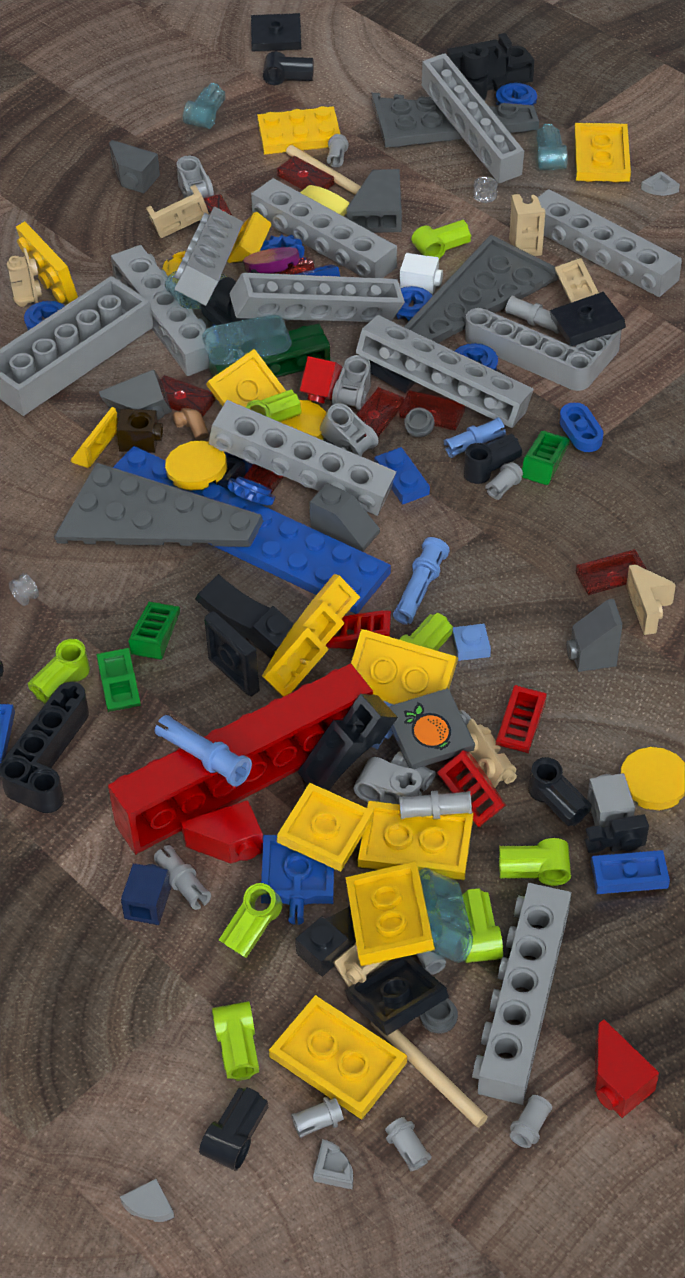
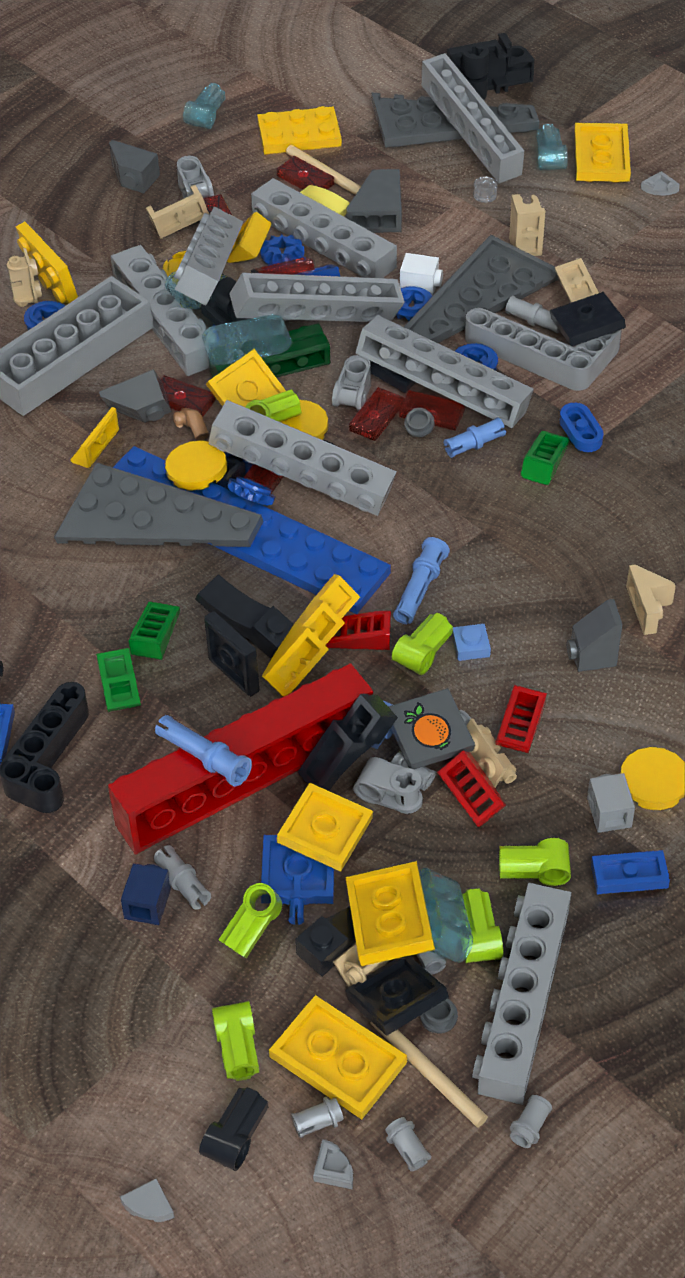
clear bush [9,573,39,606] -> none
lime piece [28,639,90,704] -> none
dark brown brick [116,409,163,453] -> none
red slope [181,800,263,864] -> none
magenta tile [243,247,300,274] -> none
black plate [251,13,302,52] -> none
black piece [263,51,314,86] -> none
red slope [300,356,343,404] -> none
dark grey slope [310,483,380,552] -> none
light grey piece [320,403,379,457] -> none
light grey pin [327,134,349,167] -> none
yellow plate [351,629,458,705] -> none
yellow plate [358,801,473,880] -> none
blue plate [374,447,430,505] -> none
light grey pin [399,791,472,819] -> none
lime piece [411,220,471,259] -> none
black piece [464,433,522,484] -> none
light grey pin [485,462,523,500] -> none
blue gear [496,83,537,105] -> none
black piece [528,757,592,827] -> none
light grey brick [530,189,682,297] -> none
clear red tile [576,549,647,595] -> none
black plate [584,814,649,853] -> none
red slope [595,1019,659,1118] -> none

